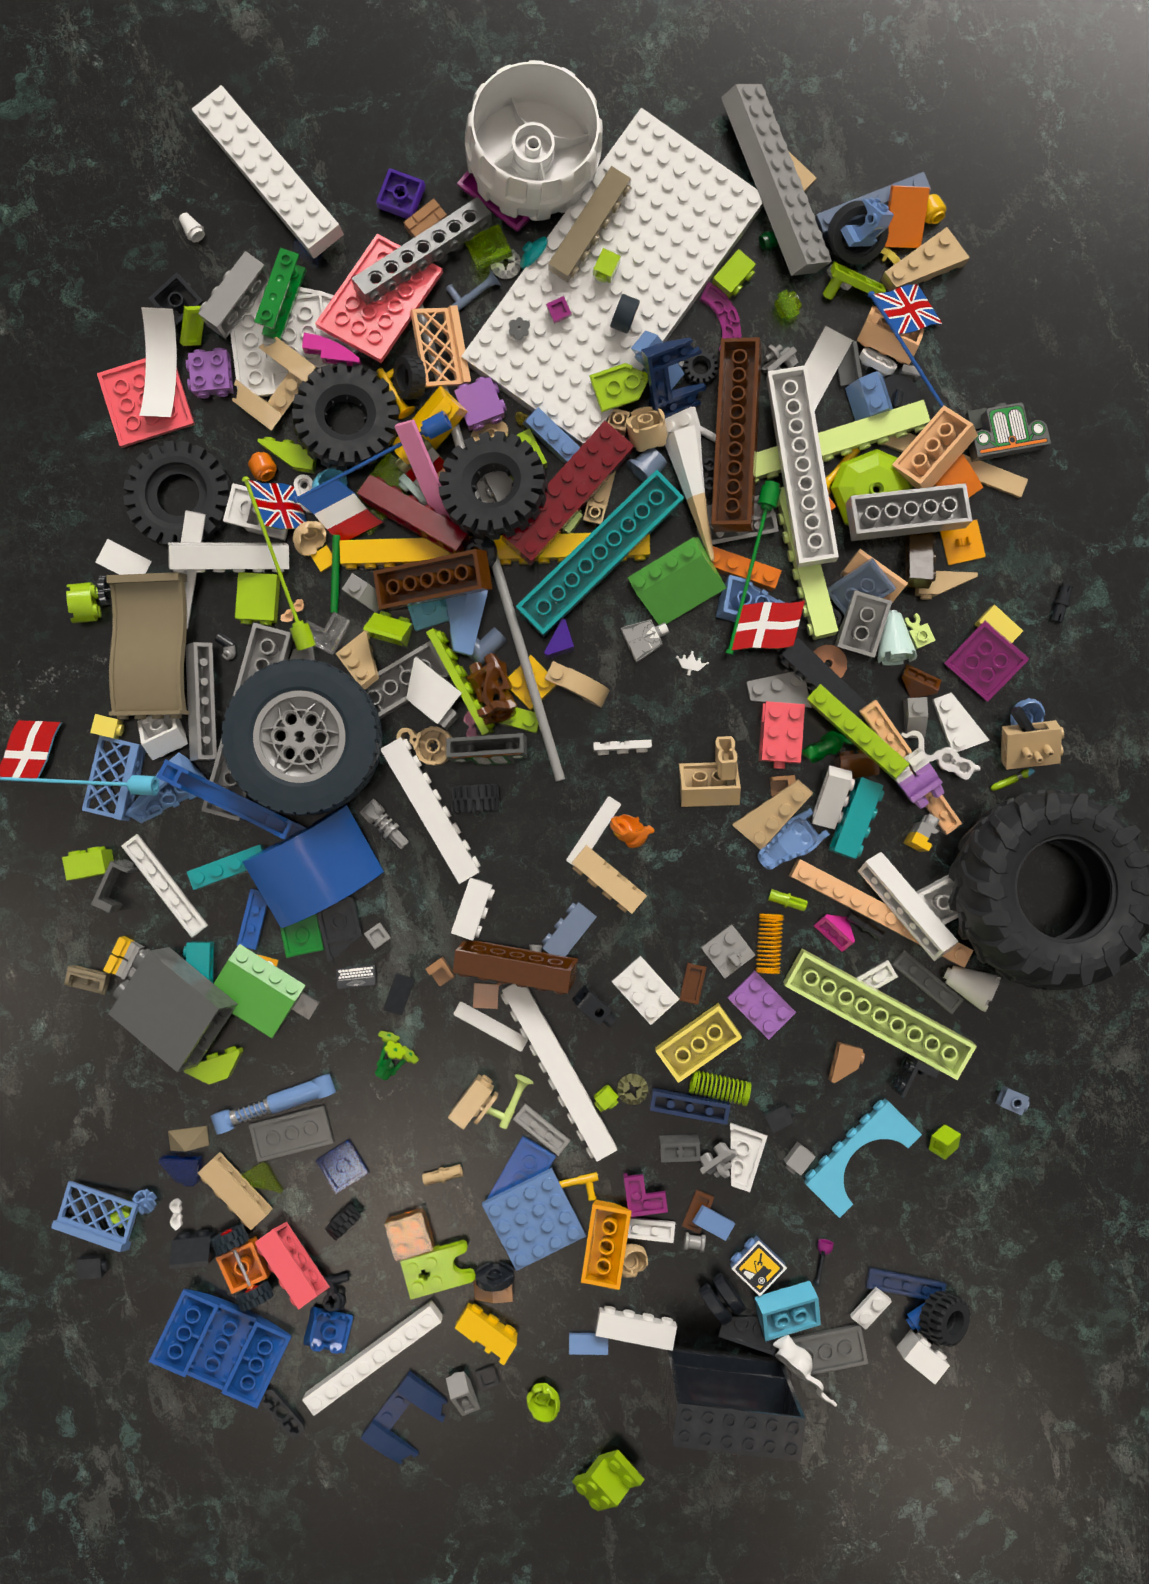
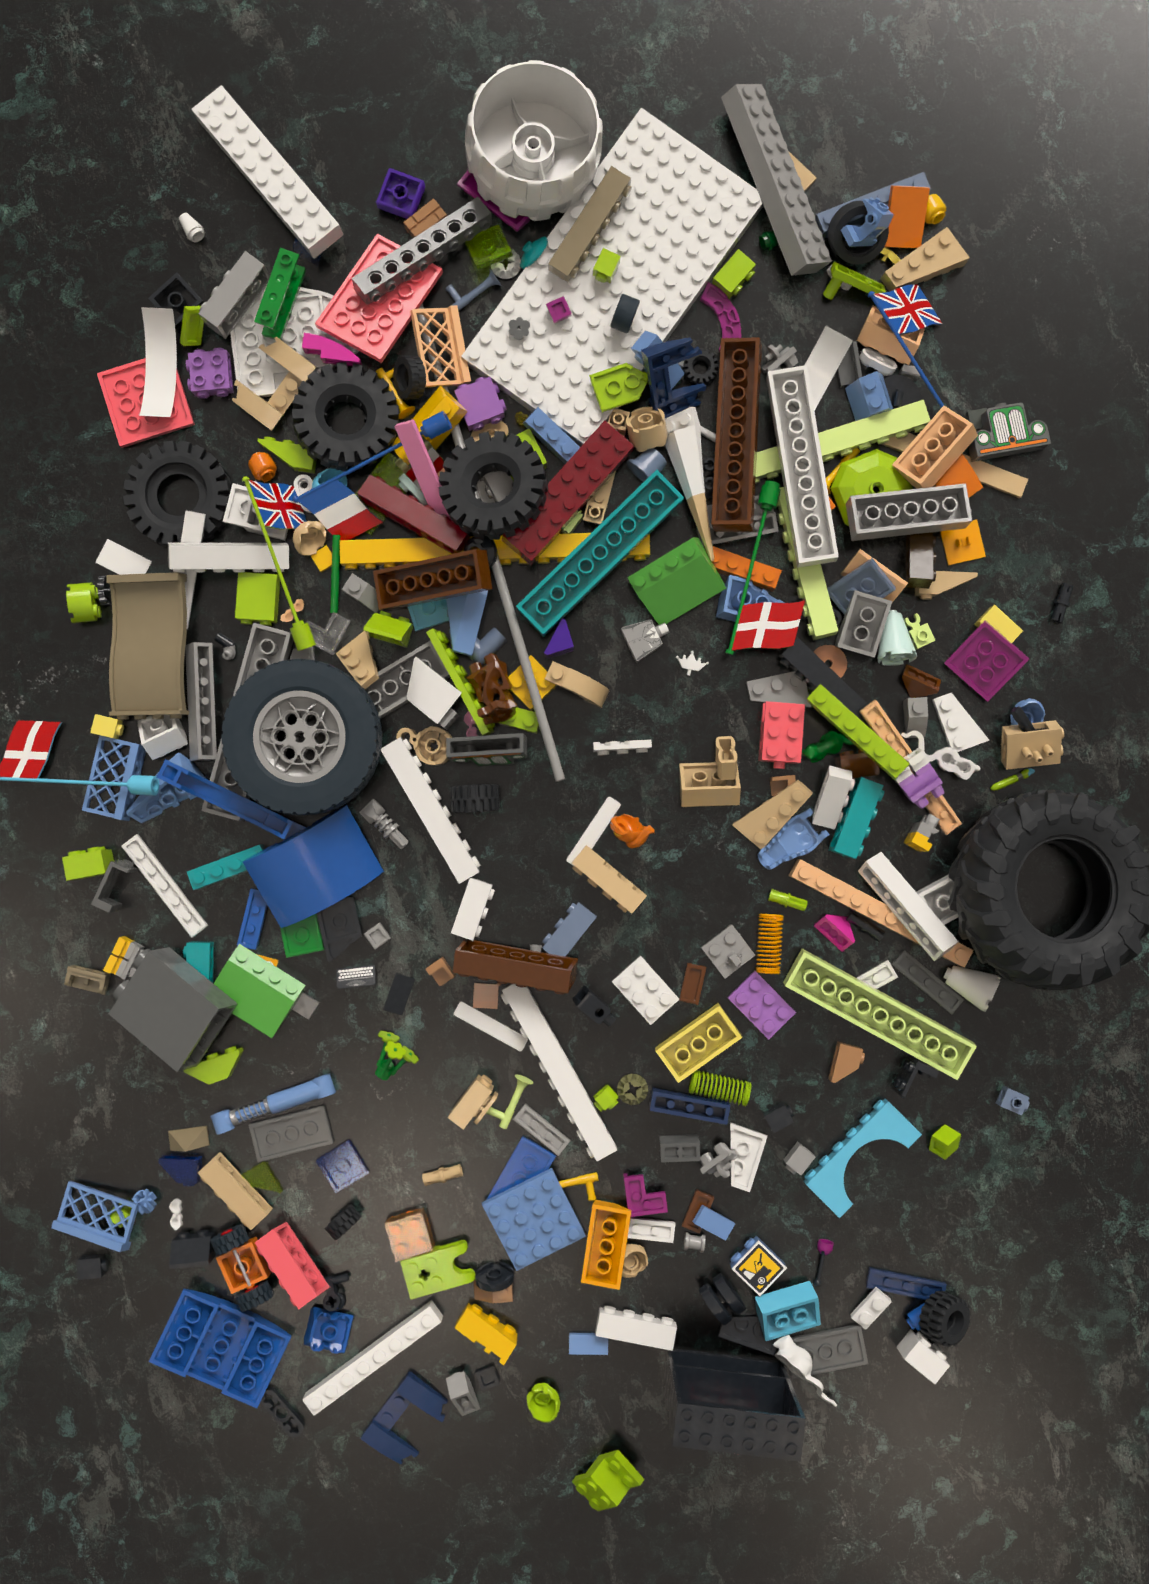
clear neon green head [774,289,802,320] -> none

